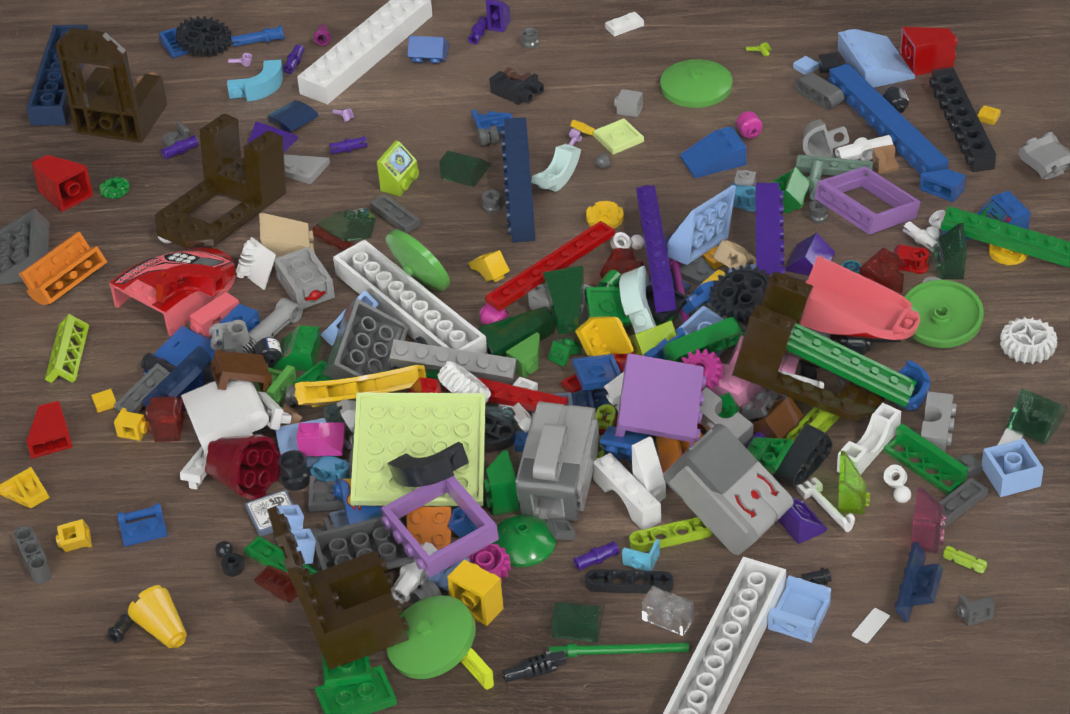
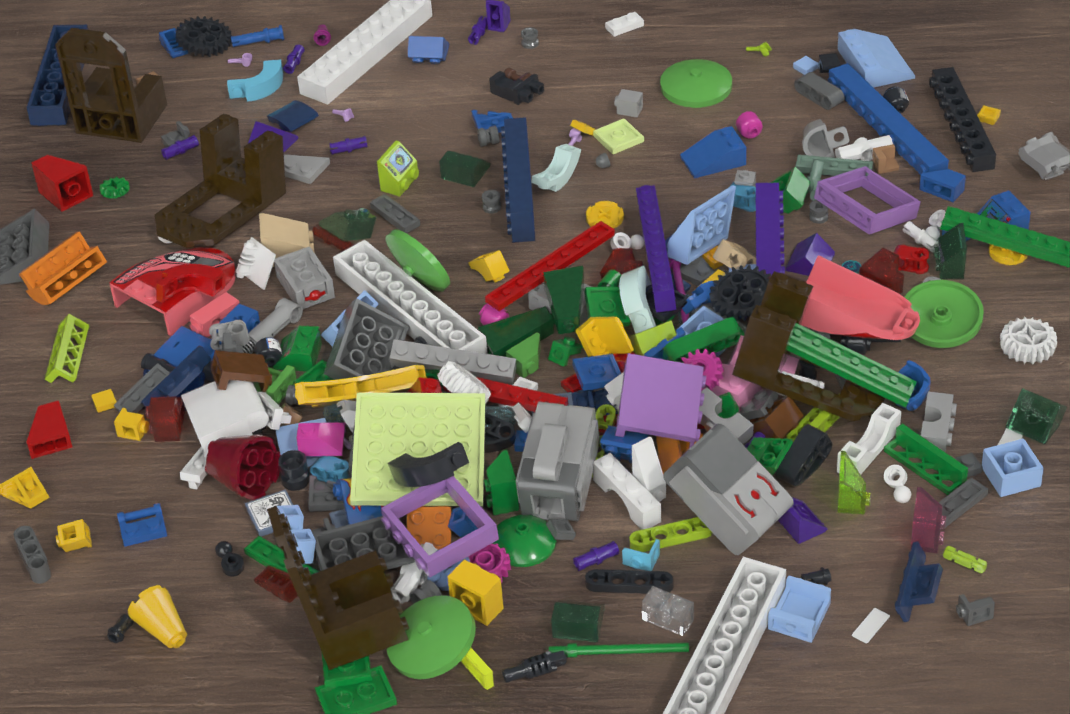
white hinge [796,477,855,532] -> none
red slope [900,27,958,76] -> none

